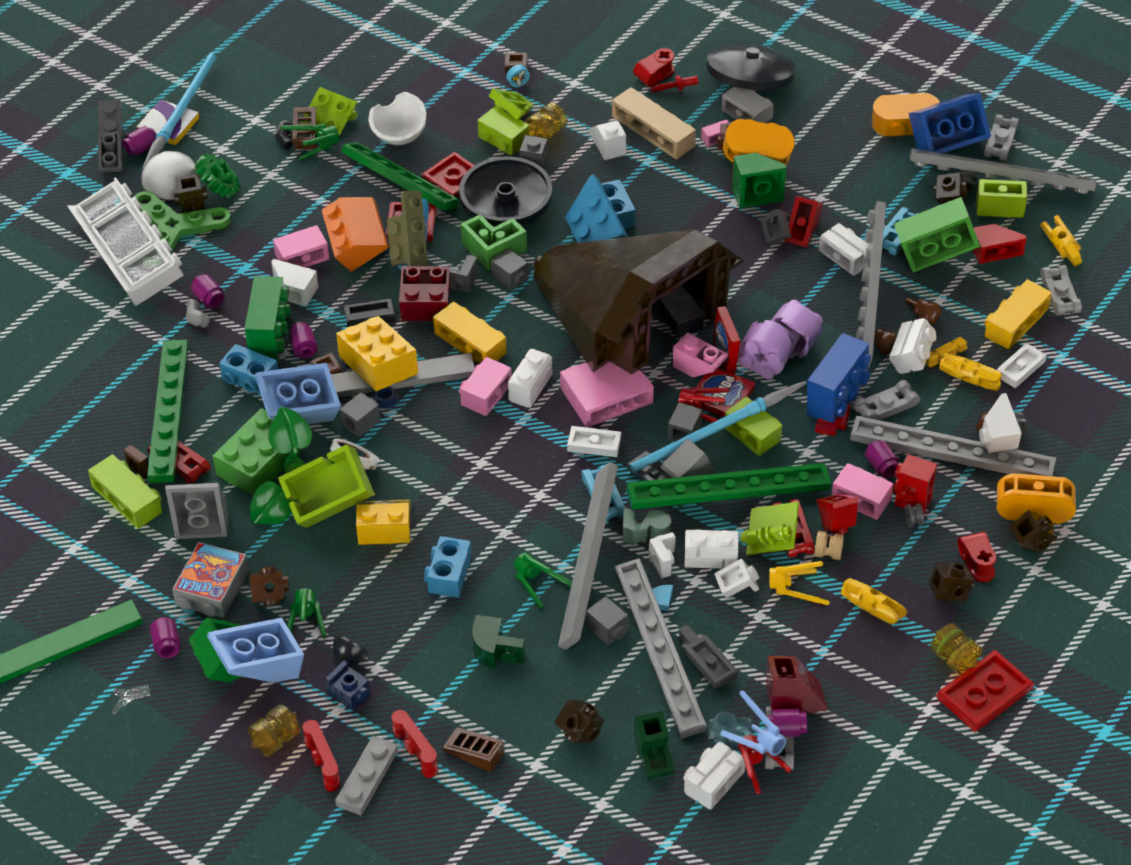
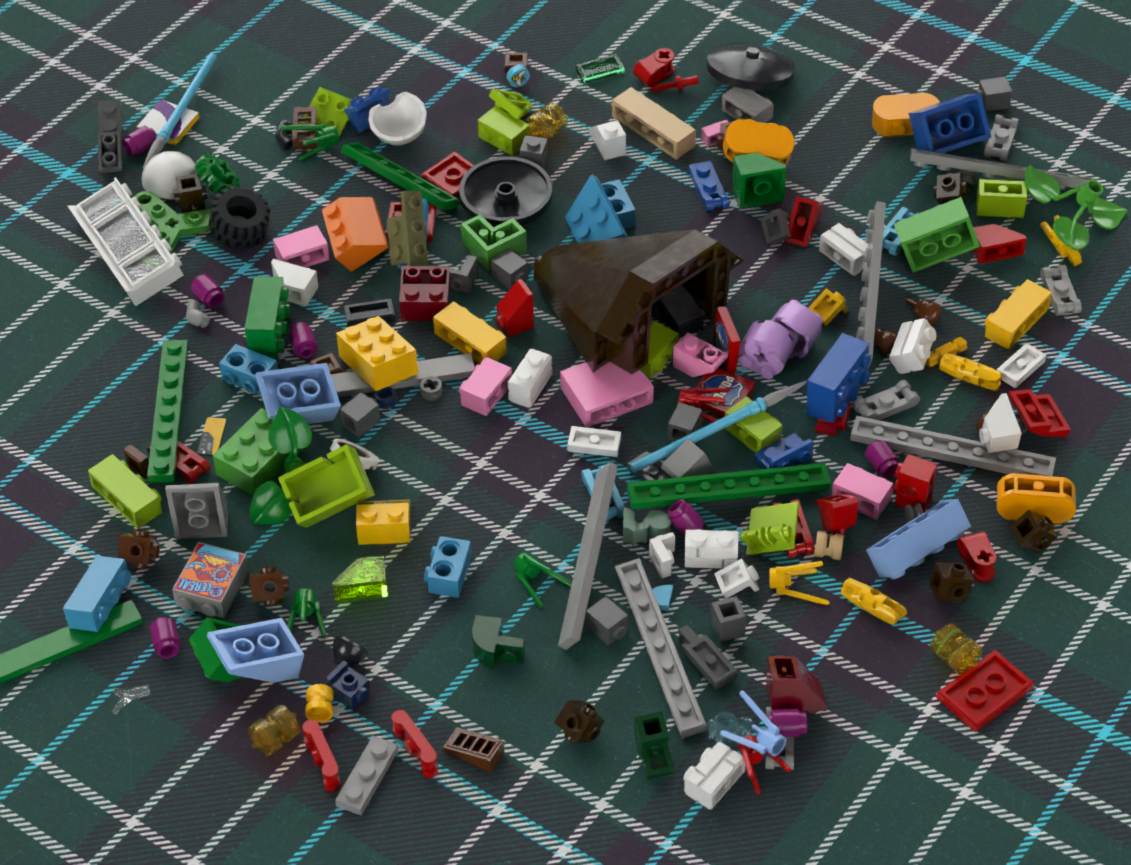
none -> dark azure brick [63,556,131,632]
none -> reddish brown brick [118,530,160,568]
none -> yellow sticker [197,417,226,455]
none -> black tyre [209,186,271,250]
none -> yellow wheel [305,684,333,722]
none -> clear neon green slope [333,556,388,602]
none -> blue bracket [344,86,391,133]
none -> dark grey bush [420,376,443,401]
none -> red slope [495,279,534,338]
none -> clear green tile [575,54,625,84]
none -> lime brick [639,321,679,379]
none -> magenta brick [667,499,705,538]
none -> blue plate [689,161,730,212]
none -> dark grey brick [711,596,746,642]
none -> blue bracket [754,433,814,469]
none -> yellow bracket [808,288,849,326]
none -> light blue brick [866,499,971,579]
none -> dark grey brick [975,77,1012,112]
none -> red slope [1008,389,1071,437]
none -> bright green plant [1024,165,1128,250]

